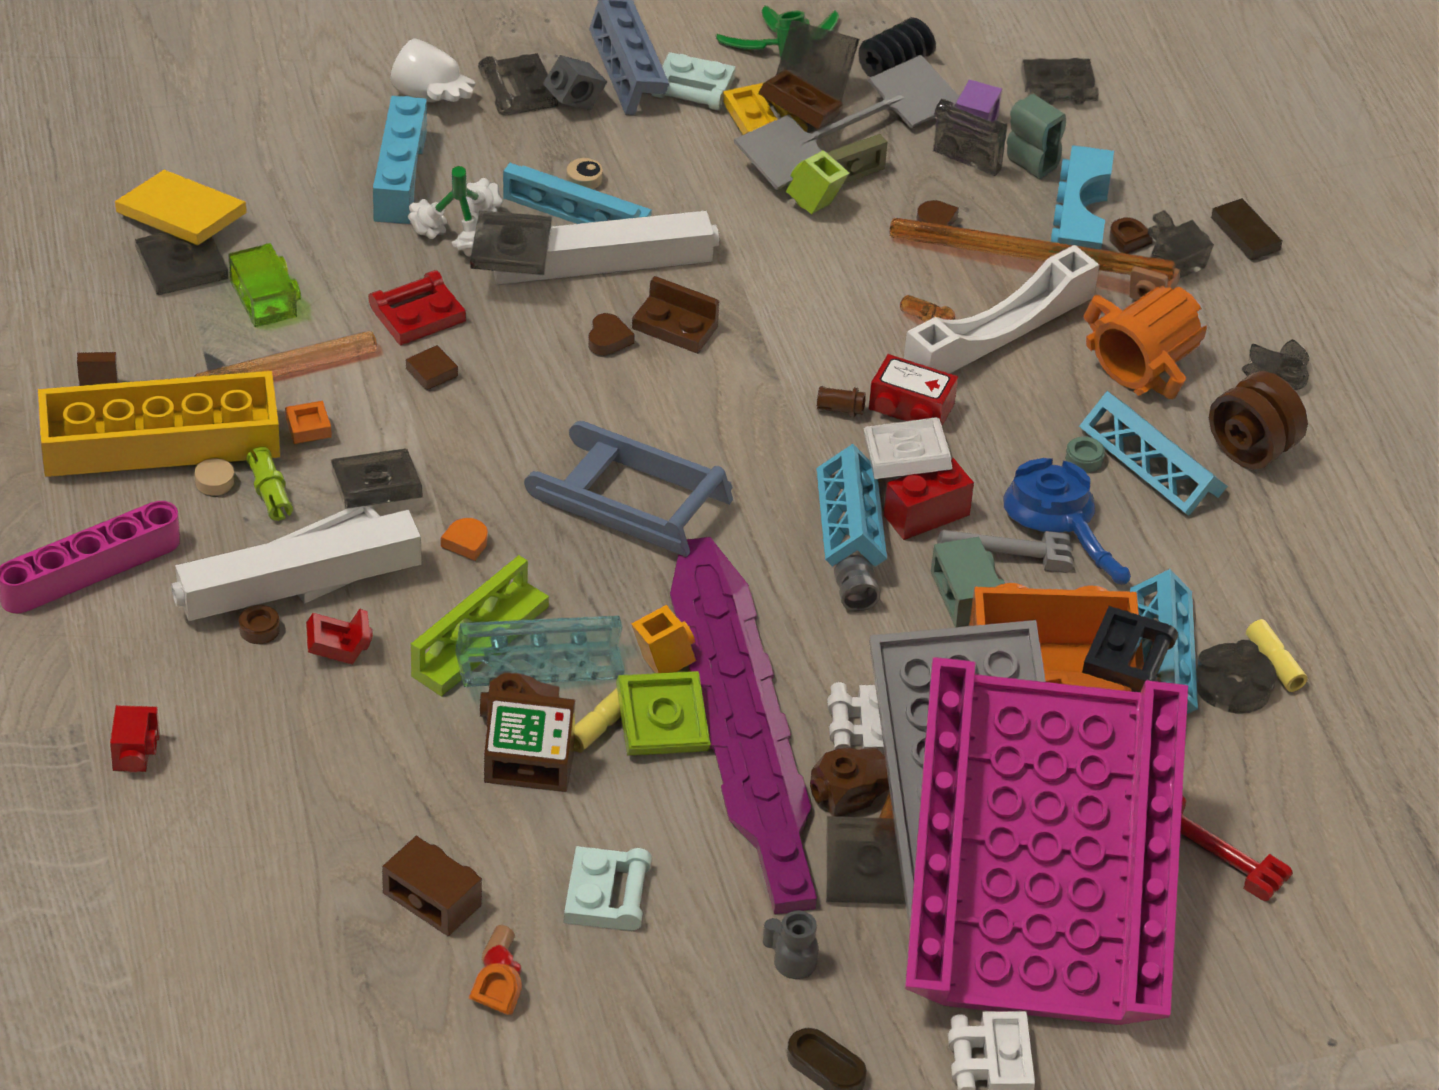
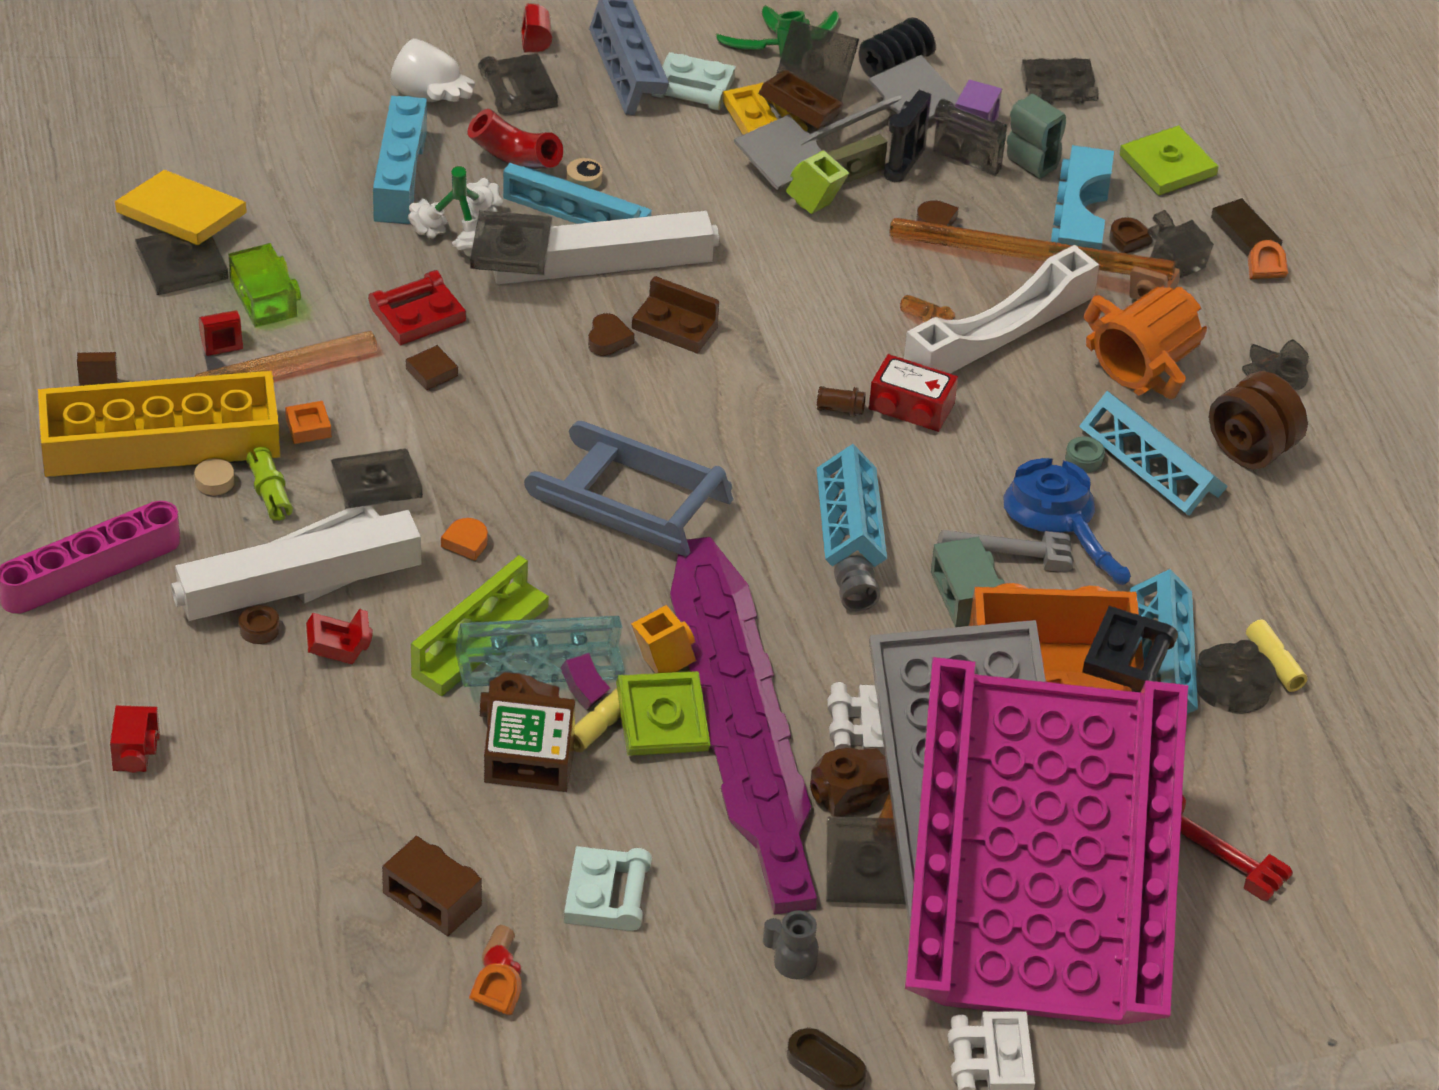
dark grey brick [543,55,607,111] -> none
white tile [864,418,952,479] -> none
red brick [883,458,974,540] -> none
none -> red brick [199,310,243,356]
none -> red cylinder [467,109,563,169]
none -> red brick [521,3,552,52]
none -> magenta piece [560,653,611,710]
none -> black plate [884,90,932,182]
none -> lime plate [1119,125,1218,196]
none -> orange tile [1248,240,1288,279]

